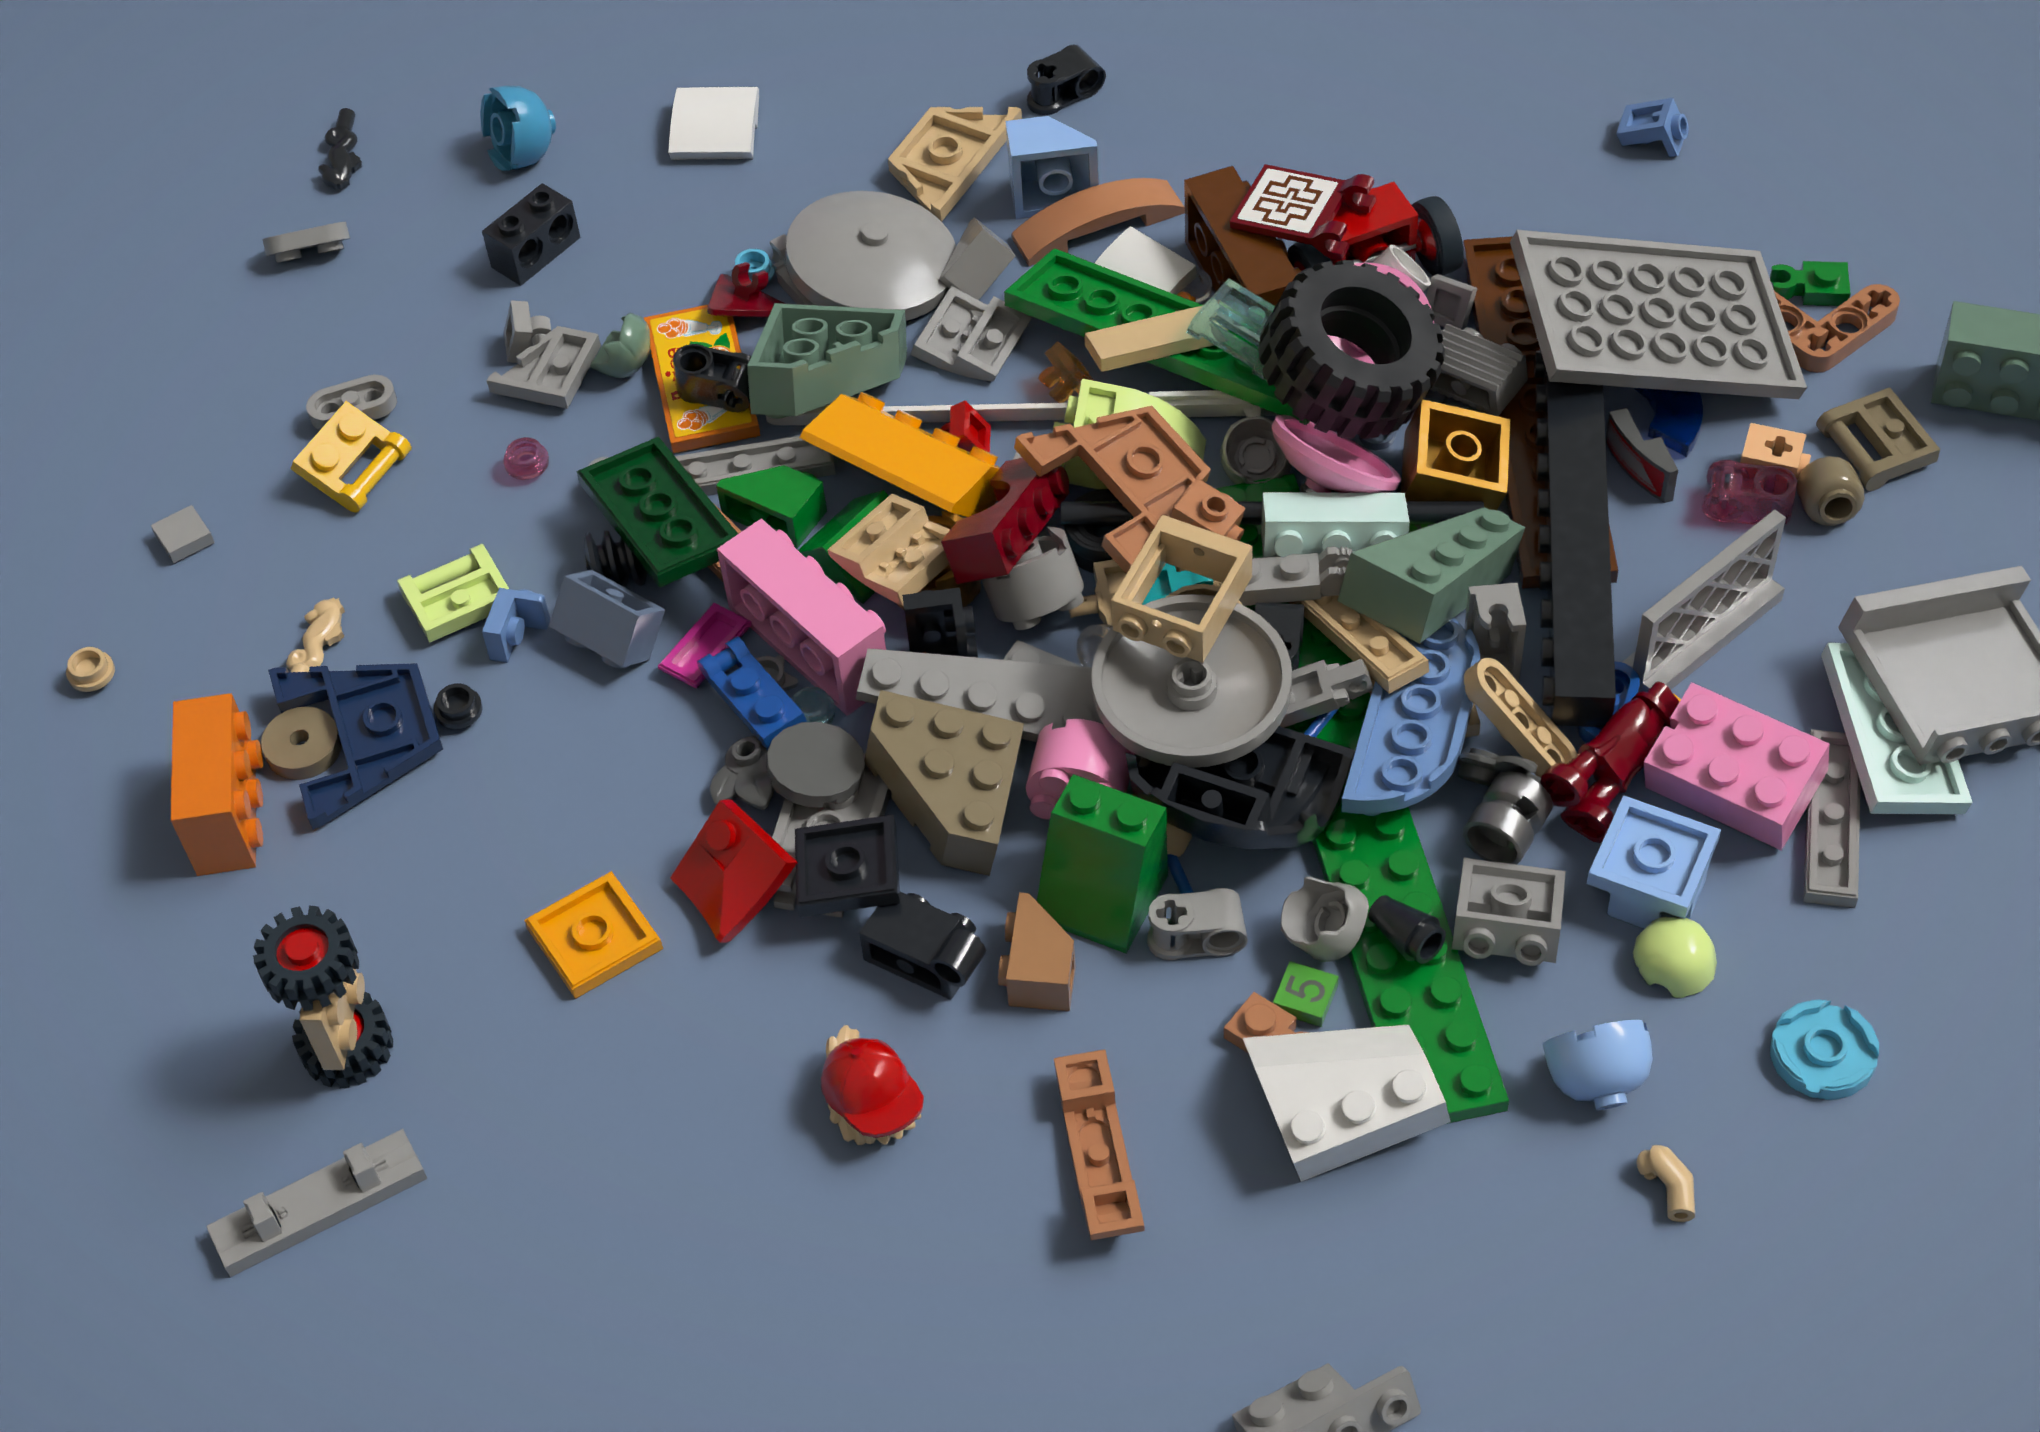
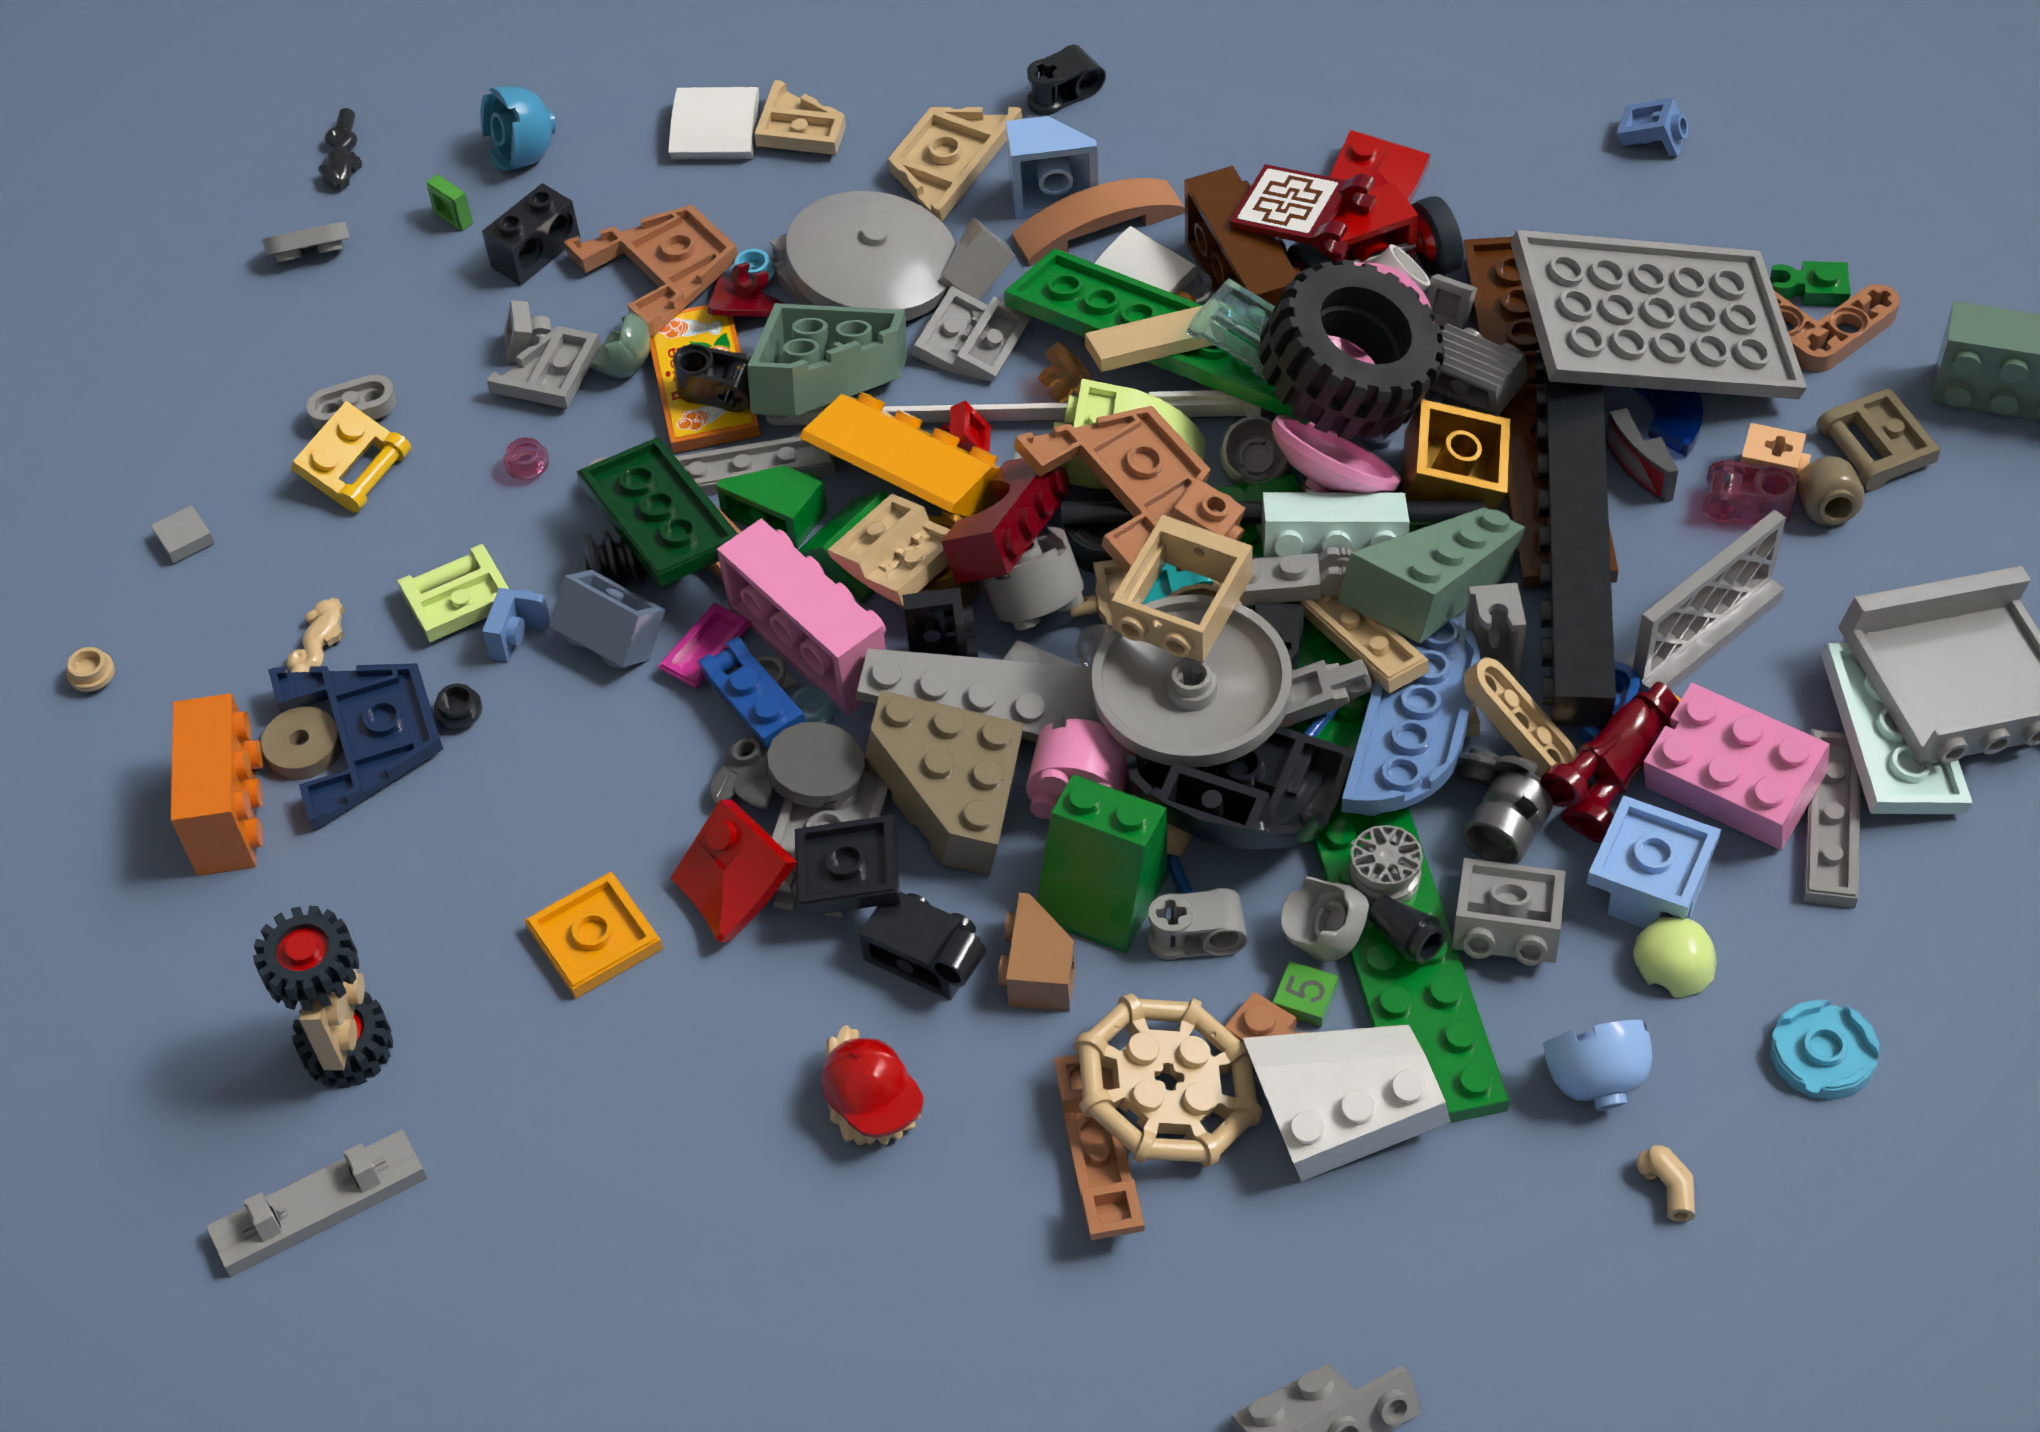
none -> bright green tile [426,174,473,231]
none -> nougat wing [564,205,738,337]
none -> tan wing [754,80,846,155]
none -> tan plate [1074,993,1263,1167]
none -> red plate [1329,130,1430,202]
none -> light grey wheel [1349,825,1423,904]

